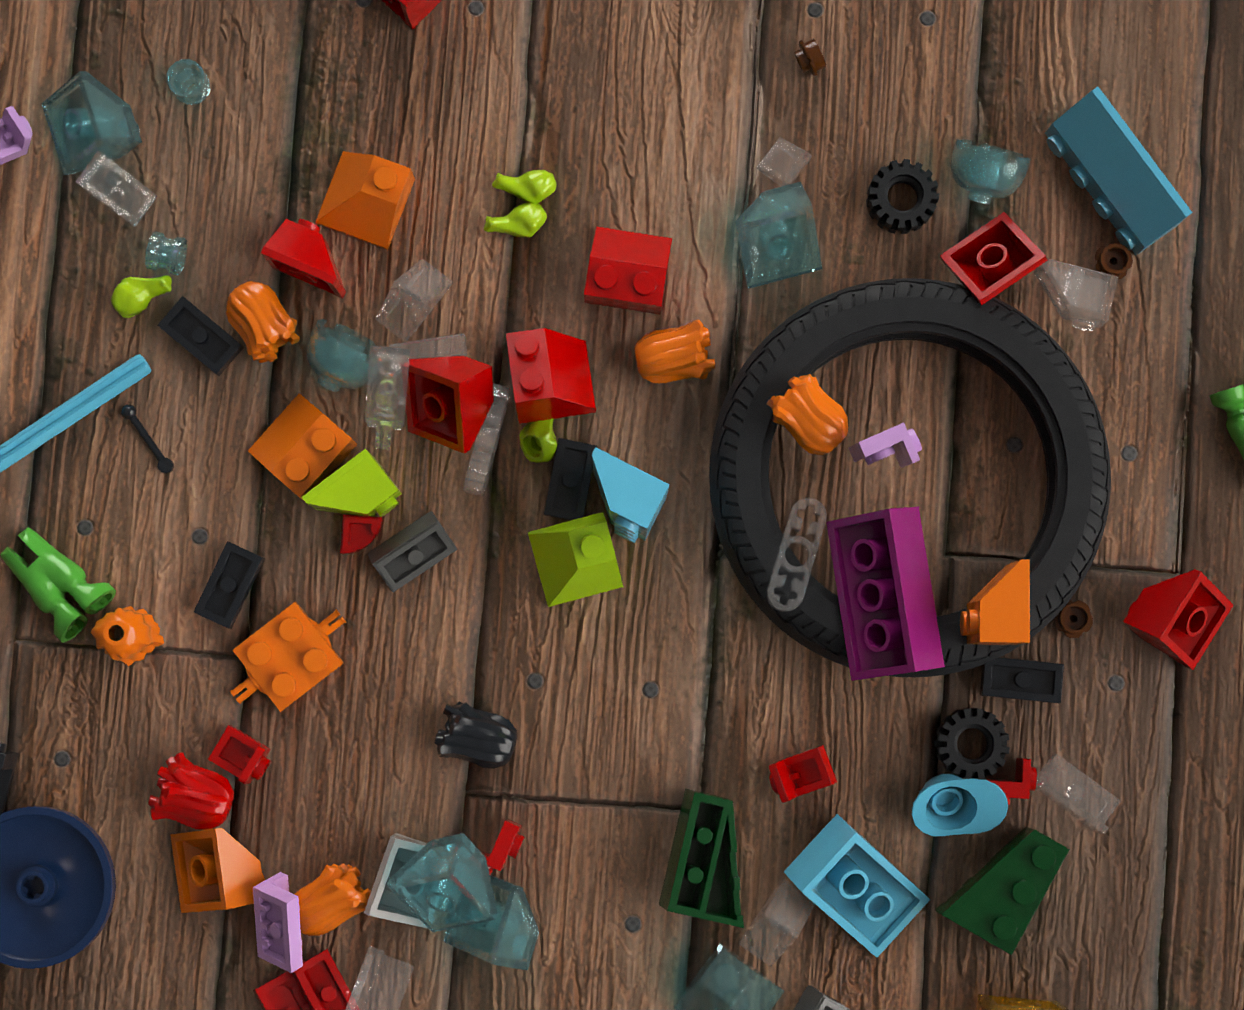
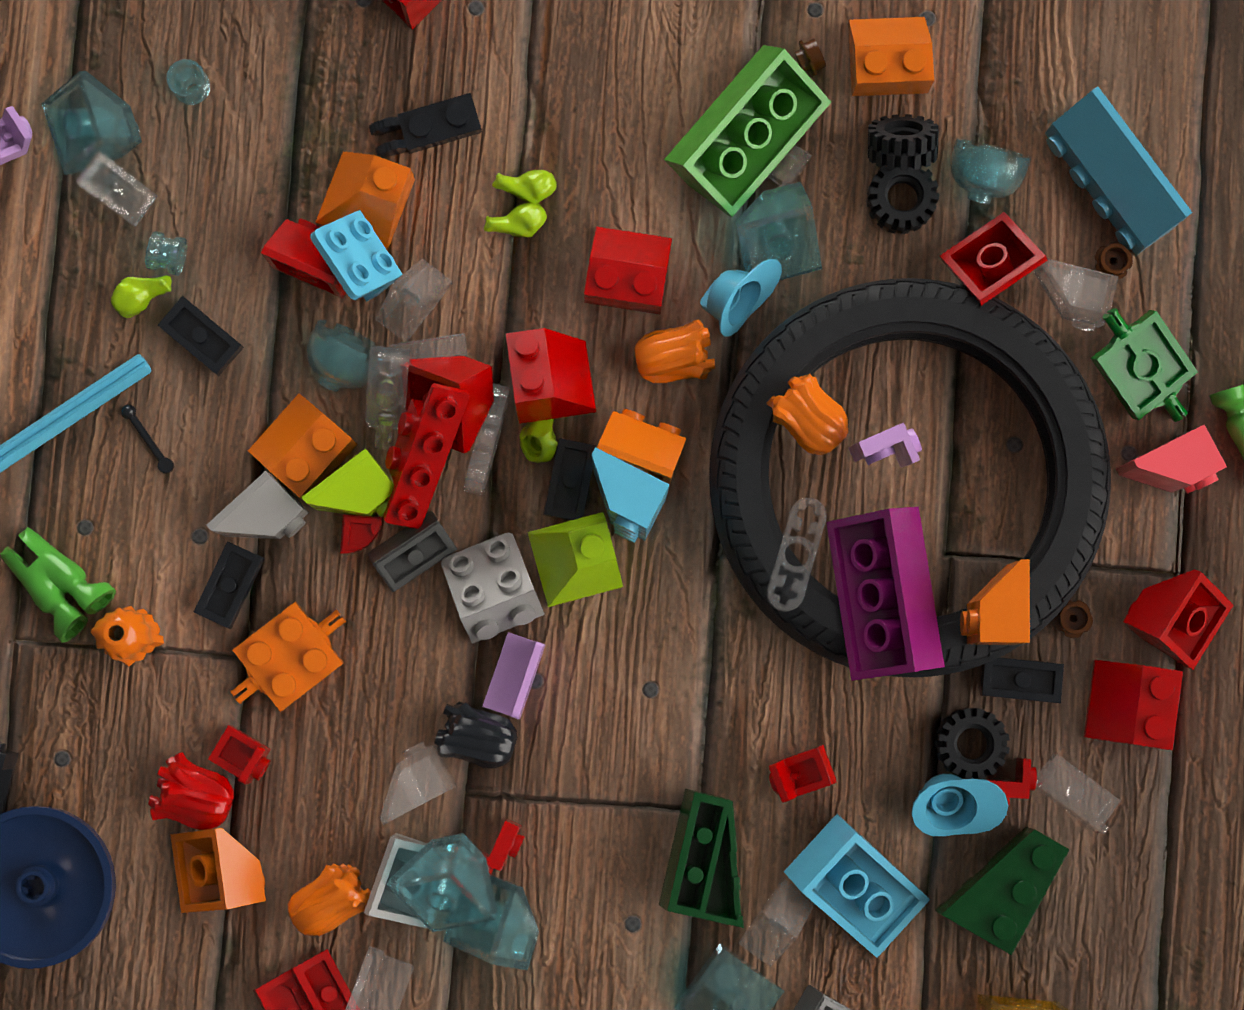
orange piece [226,281,300,363] -> none
lavender bracket [253,872,303,973] -> none
none -> light grey slope [206,471,309,539]
none -> medium azure bracket [310,210,403,302]
none -> black hinge [369,93,482,158]
none -> clear slope [380,742,457,825]
none -> red bracket [383,383,470,529]
none -> light grey bracket [441,533,545,644]
none -> lavender panel [482,632,545,720]
none -> orange slope [597,408,687,484]
none -> bright green slope [664,45,831,217]
none -> medium azure piece [700,259,782,337]
none -> orange slope [848,17,934,96]
none -> black tyre [868,114,939,171]
none -> red slope [1083,660,1183,750]
none -> green plate [1091,308,1198,422]
none -> coral slope [1116,424,1227,494]

